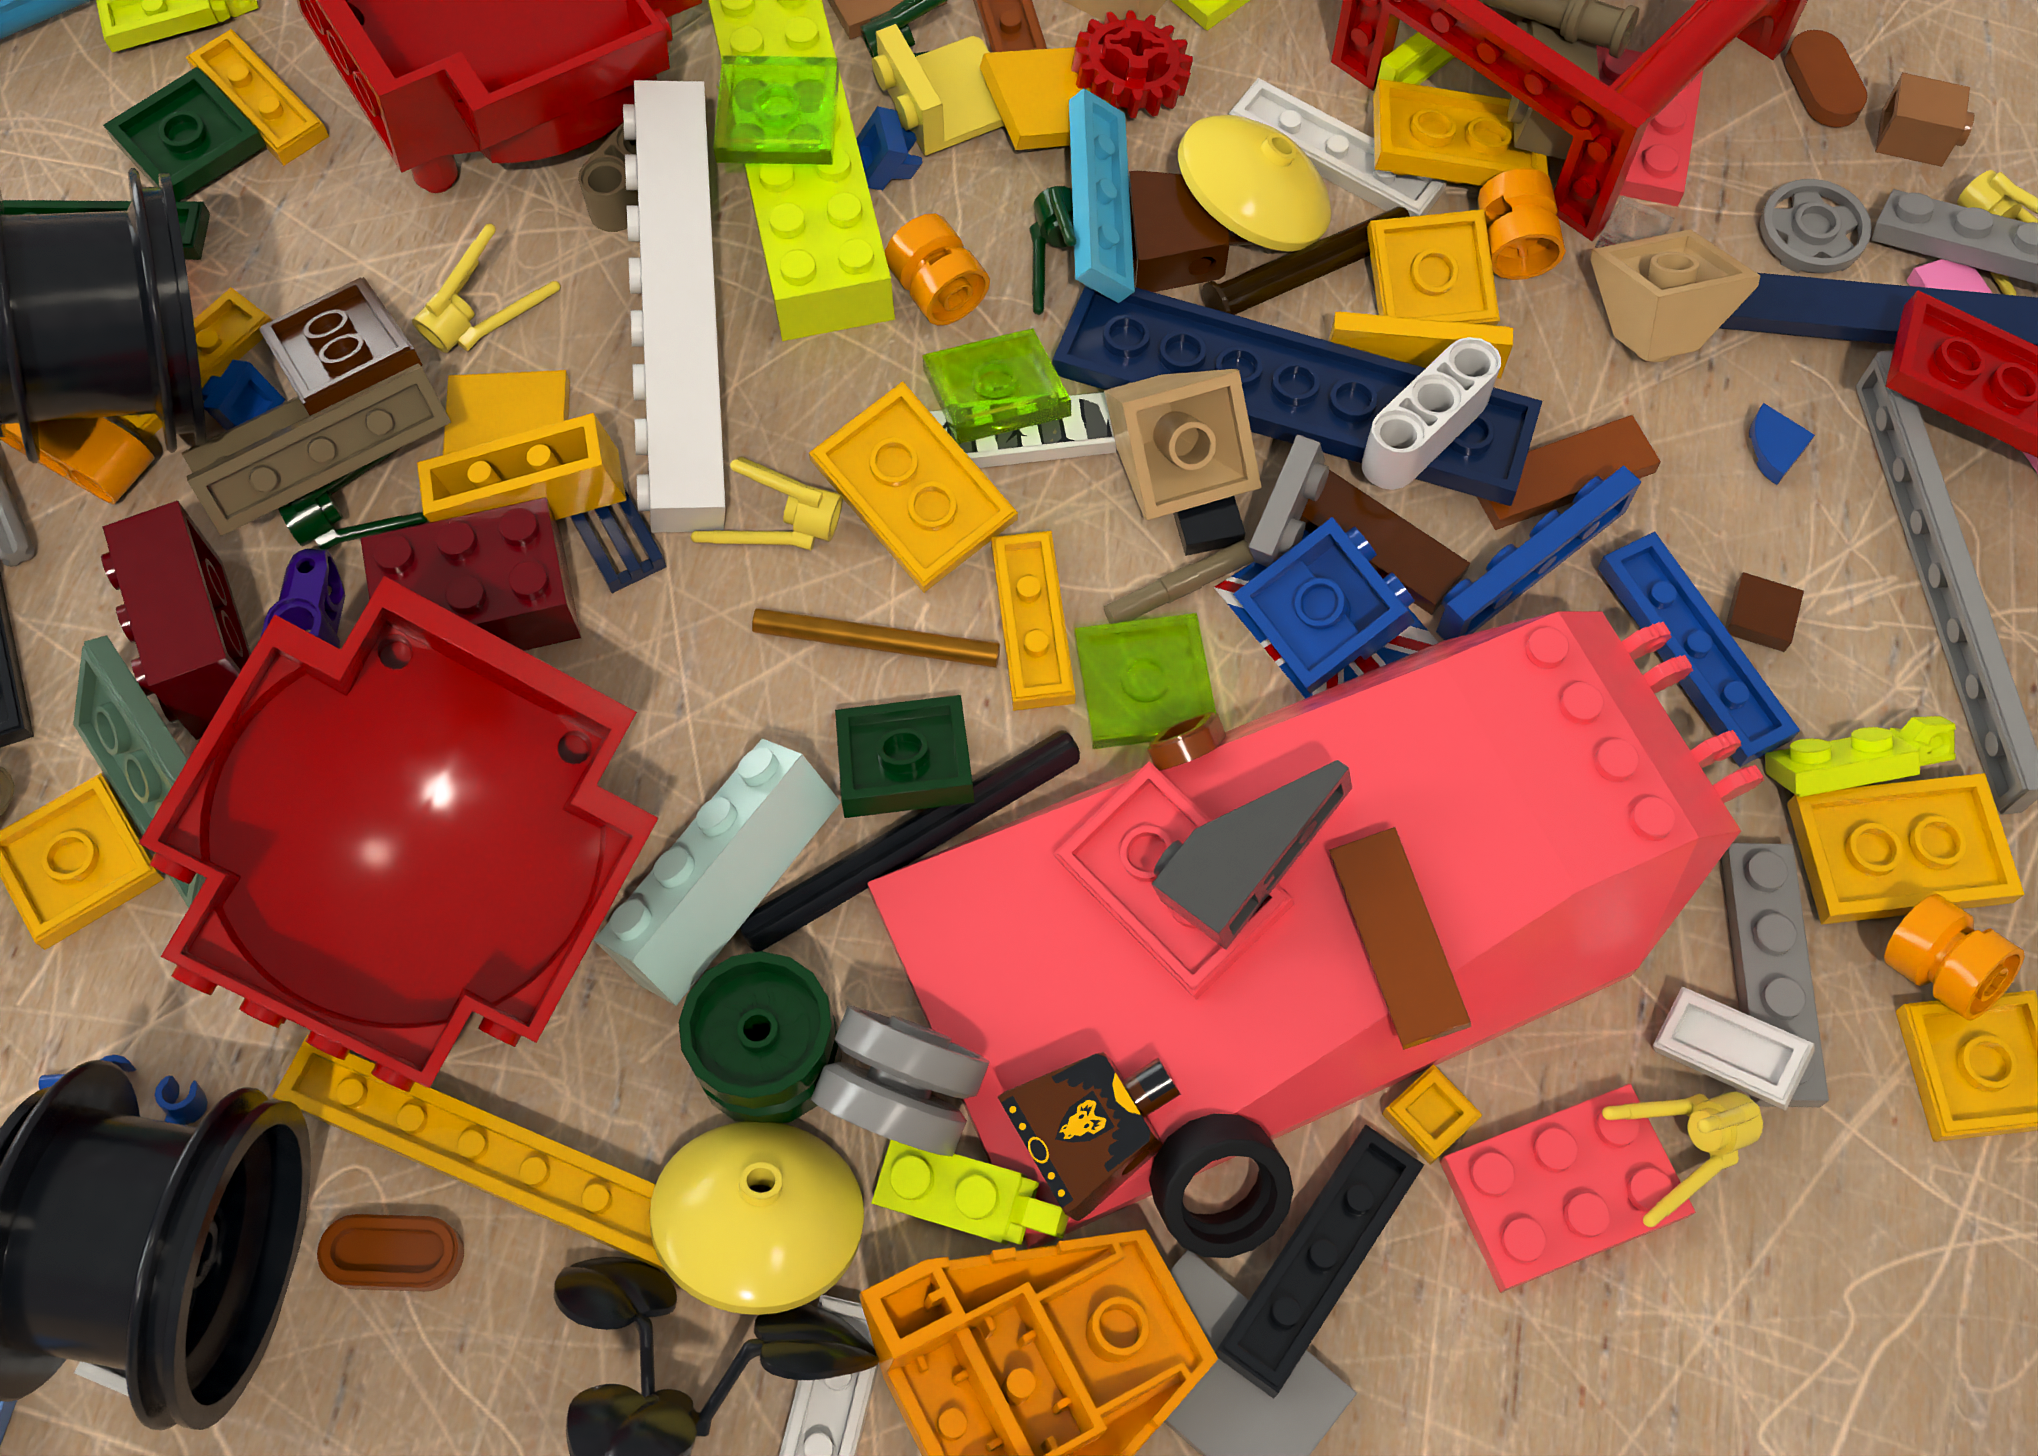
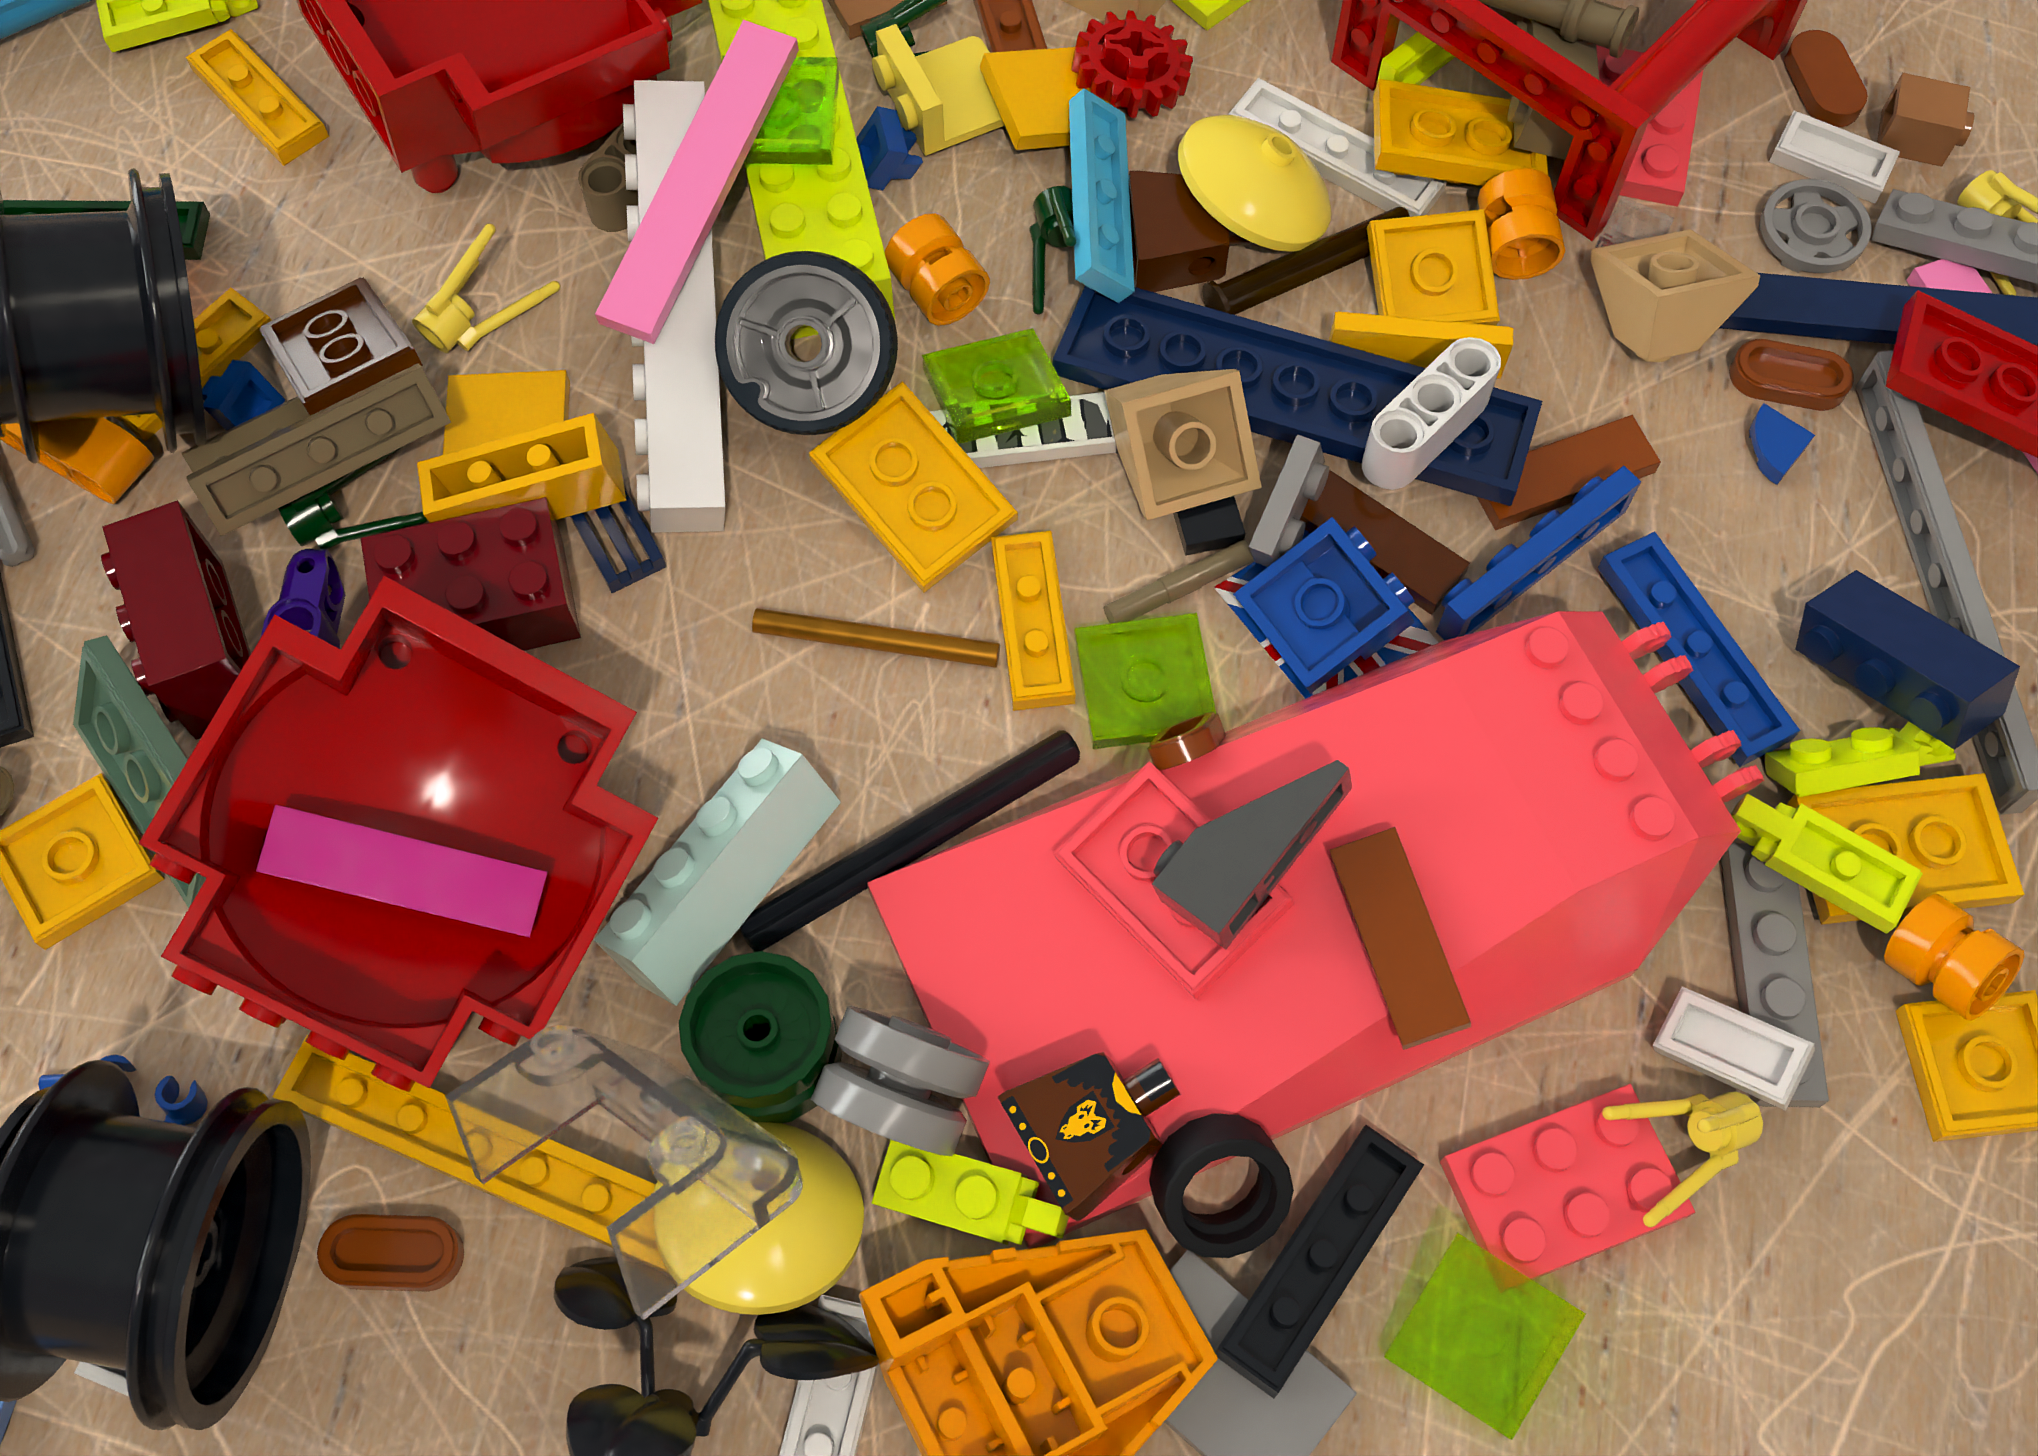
dark green plate [103,66,266,201] -> none
light yellow plant [690,457,843,551] -> none
dark green plate [835,695,975,818] -> none
yellow tile [1382,1064,1482,1165] -> none
reddish brown tile [1725,572,1804,652] -> none
none -> dark pink tile [256,805,548,938]
none -> clear windscreen [445,1025,803,1320]
none -> bright pink tile [595,20,799,344]
none -> dark grey wheel [715,251,898,435]
none -> clear neon green tile [1384,1232,1586,1440]
none -> dark orange tile [1729,339,1854,411]
none -> neon yellow hinge [1731,793,1923,934]
none -> white tile [1769,110,1900,204]
none -> dark blue brick [1795,570,2020,750]

